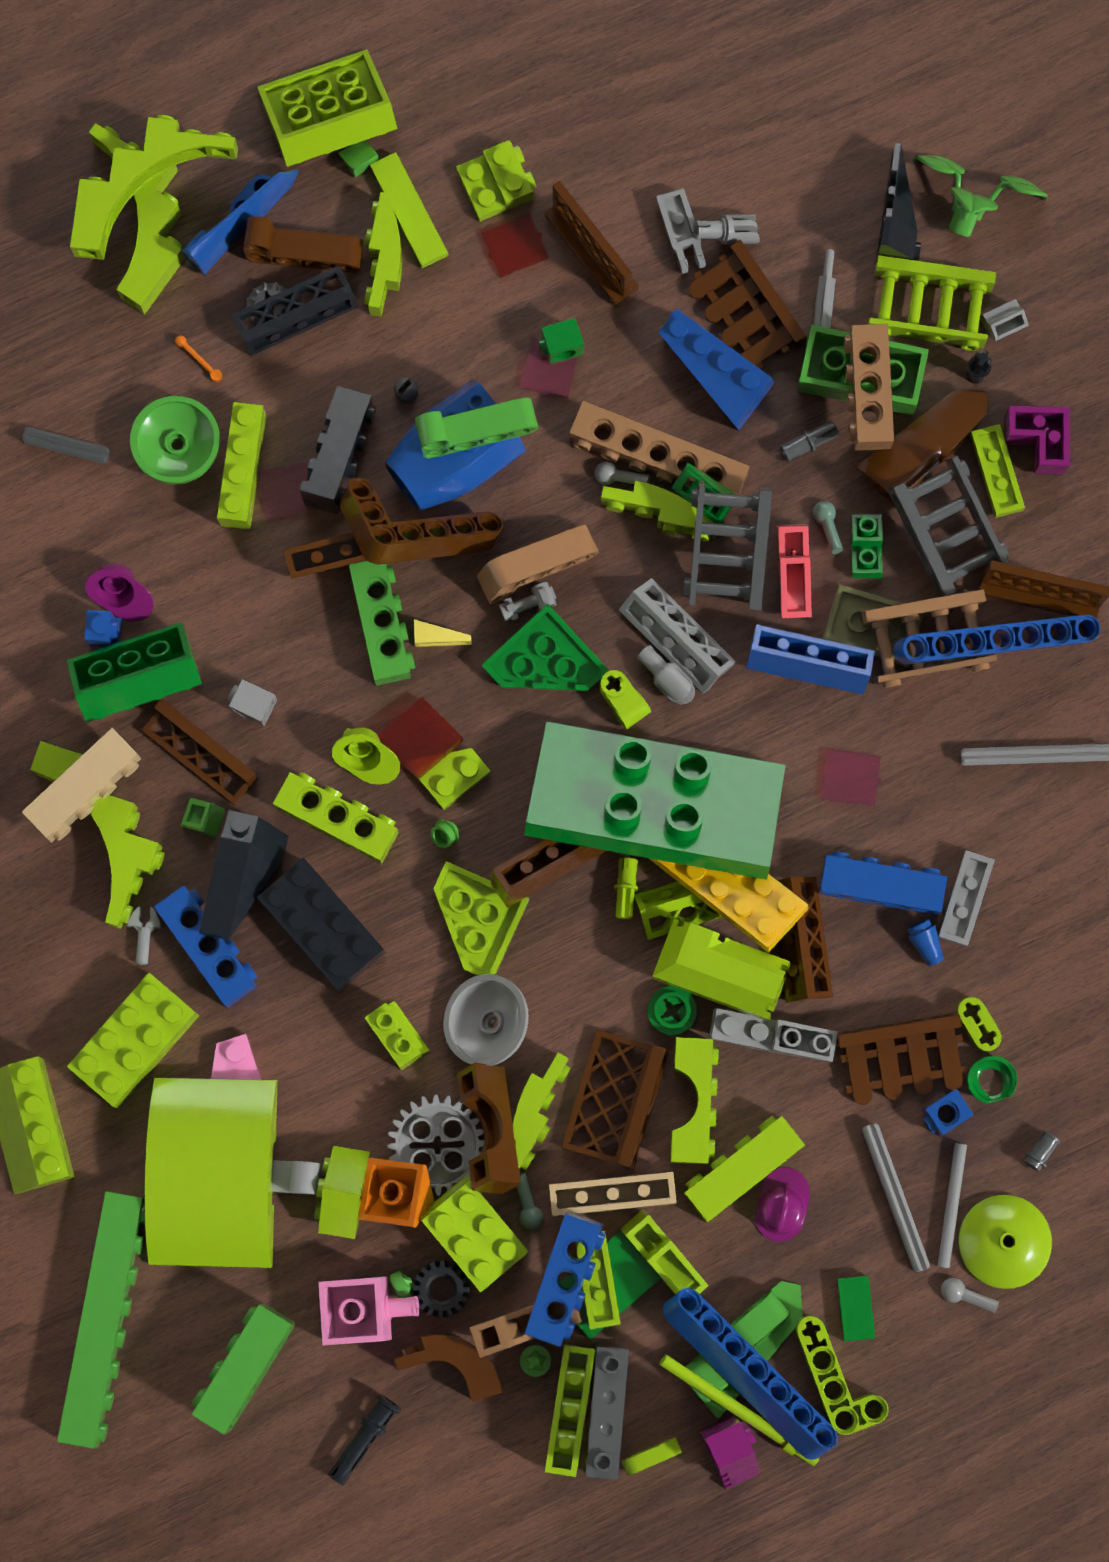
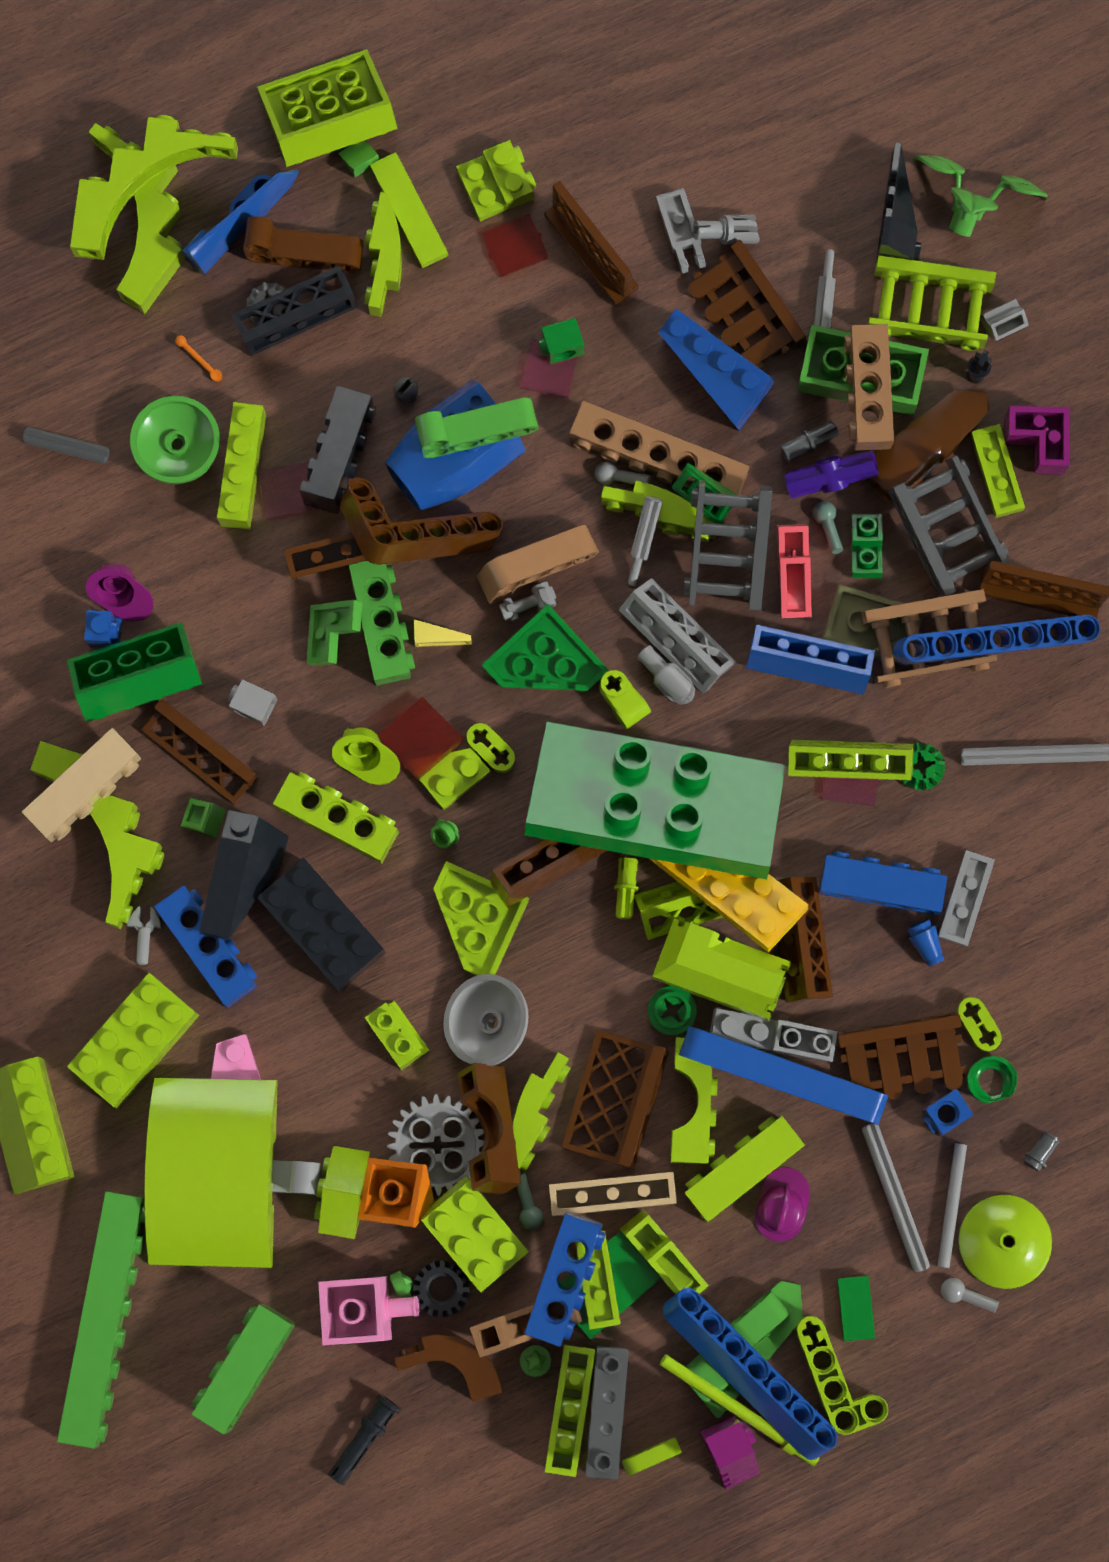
none -> bright green plate [307,600,362,666]
none -> lime beam [467,723,515,773]
none -> light grey axle [627,496,663,586]
none -> blue beam [679,1026,888,1125]
none -> dark purple piece [785,450,879,499]
none -> lime brick [788,740,914,780]
none -> green gear [901,742,945,791]

